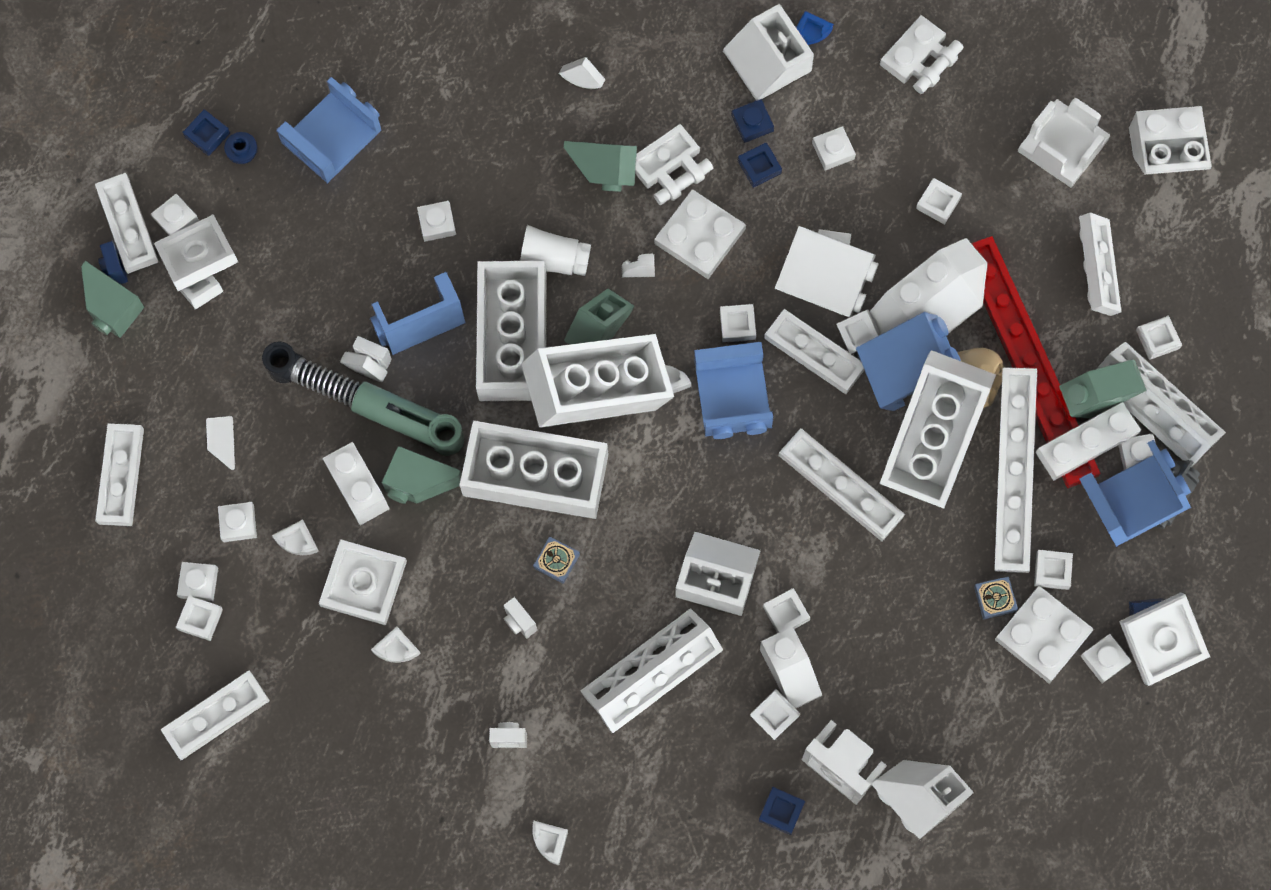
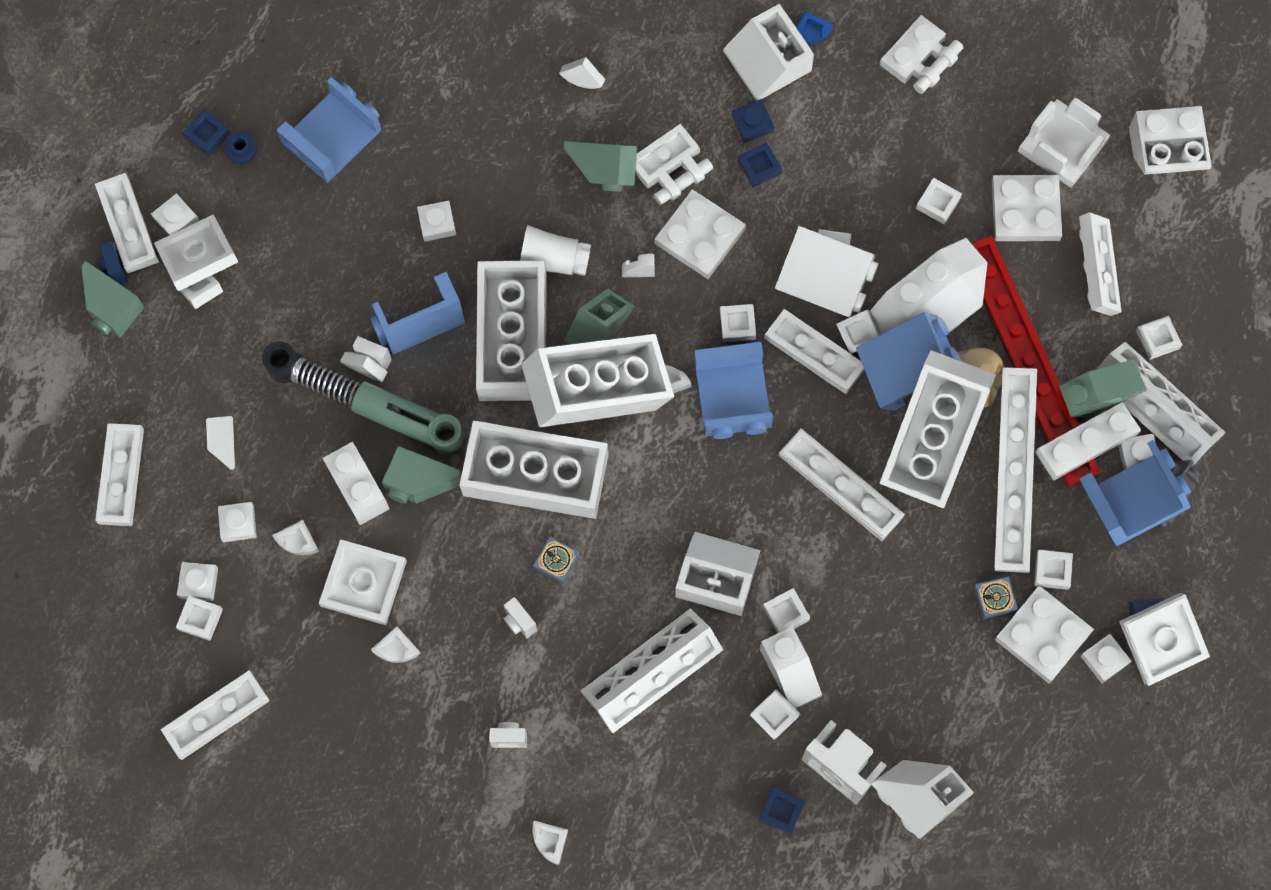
white plate [812,126,856,170] -> none
none -> white plate [992,175,1062,241]

